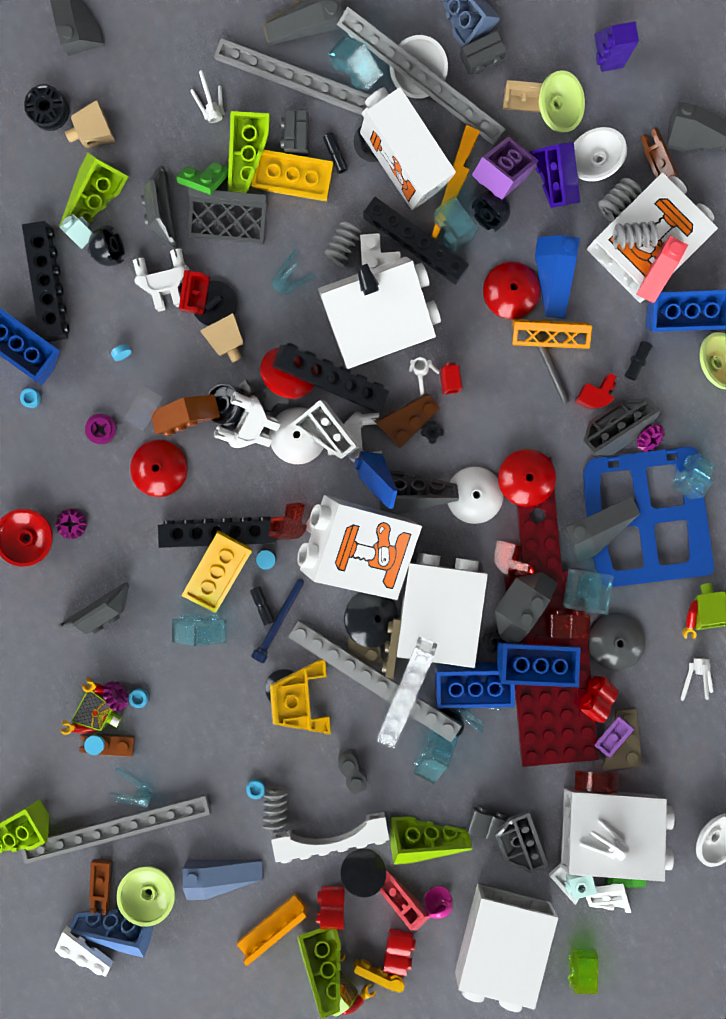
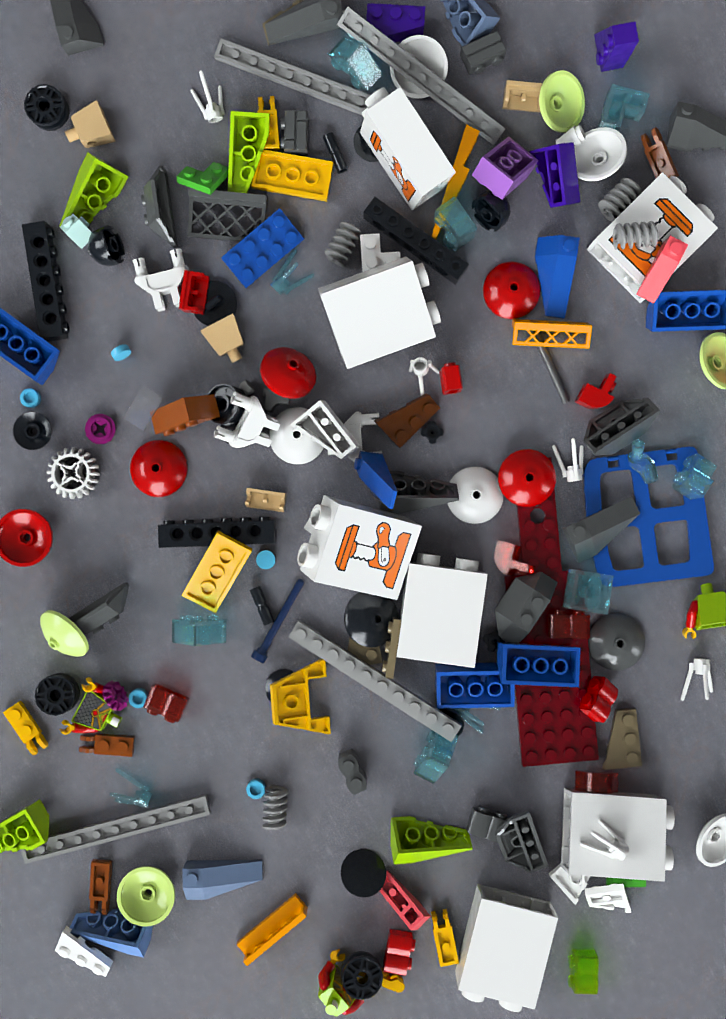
magenta gear [55,509,87,539] -> none
medium azure tile [84,734,105,755] -> none
clear red brick [269,502,307,540] -> none
white arch [271,811,389,863] -> none
black brick [272,343,389,413] -> none
lime wedge [297,928,341,1019] -> none
red brick [316,886,345,930] -> none
black cone [356,264,380,296] -> none
clear arch [376,637,437,748] -> none
dark pink hair [424,886,453,919] -> none
light aqua brick [564,874,597,900] -> none
medium lavender plate [594,715,635,758] -> none
black pin [625,341,653,381] -> none
magenta gear [637,424,665,452] -> none
none -> yellow hinge [3,701,48,756]
none -> black dish [13,412,52,450]
none -> black wheel [35,673,80,716]
none -> yellowish green dish [40,610,89,657]
none -> white gear [46,447,100,499]
none -> clear red brick [143,684,190,723]
none -> blue plate [221,208,304,288]
none -> tan hinge [245,488,287,512]
none -> yellow hinge [257,96,280,151]
none -> black wheel [340,951,383,1000]
none -> dark purple wedge [365,3,425,52]
none -> yellow hinge [431,909,459,967]
none -> white plant [552,438,584,482]
none -> white cone [555,125,586,146]
none -> clear light blue brick [598,84,650,131]
none -> clear light blue arm [627,440,659,484]

